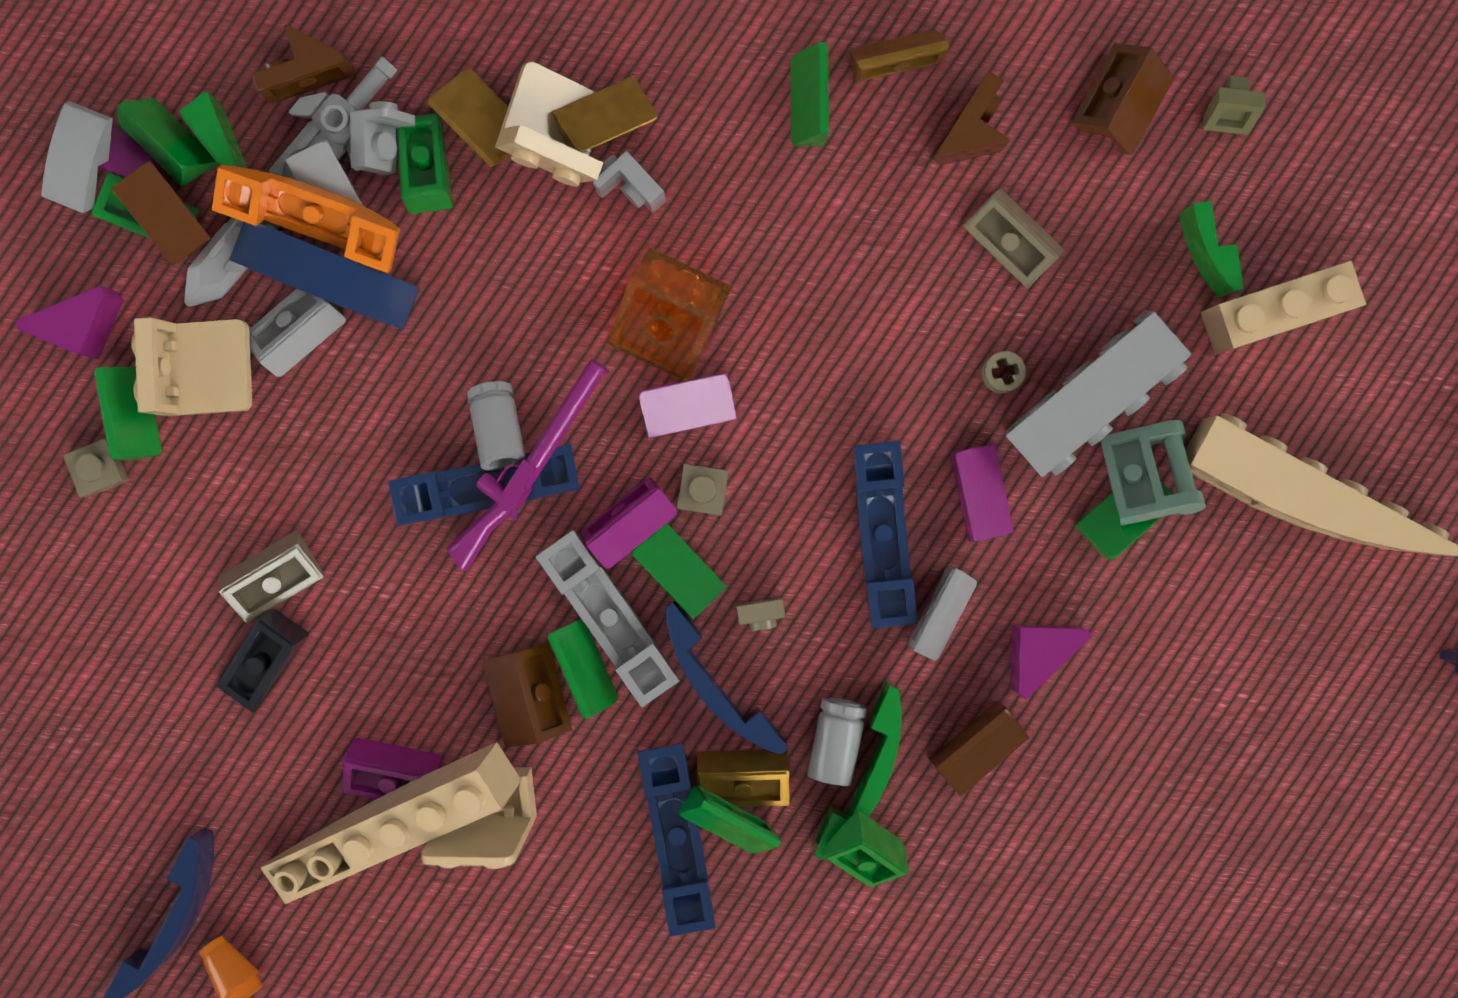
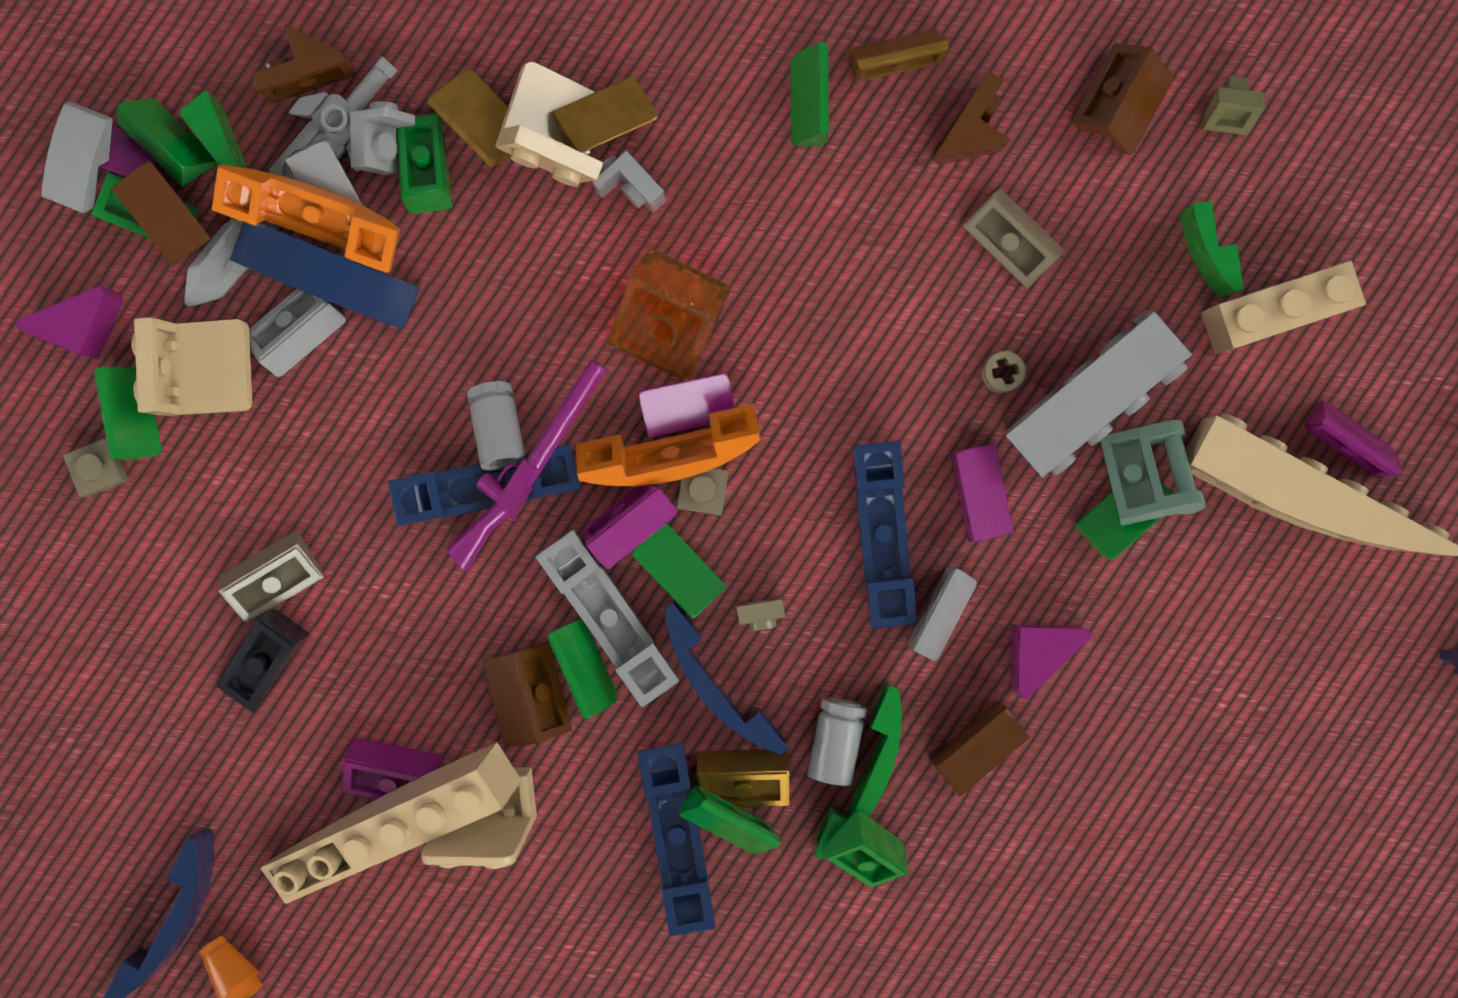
none -> orange slope [576,404,761,486]
none -> magenta slope [1303,400,1402,478]

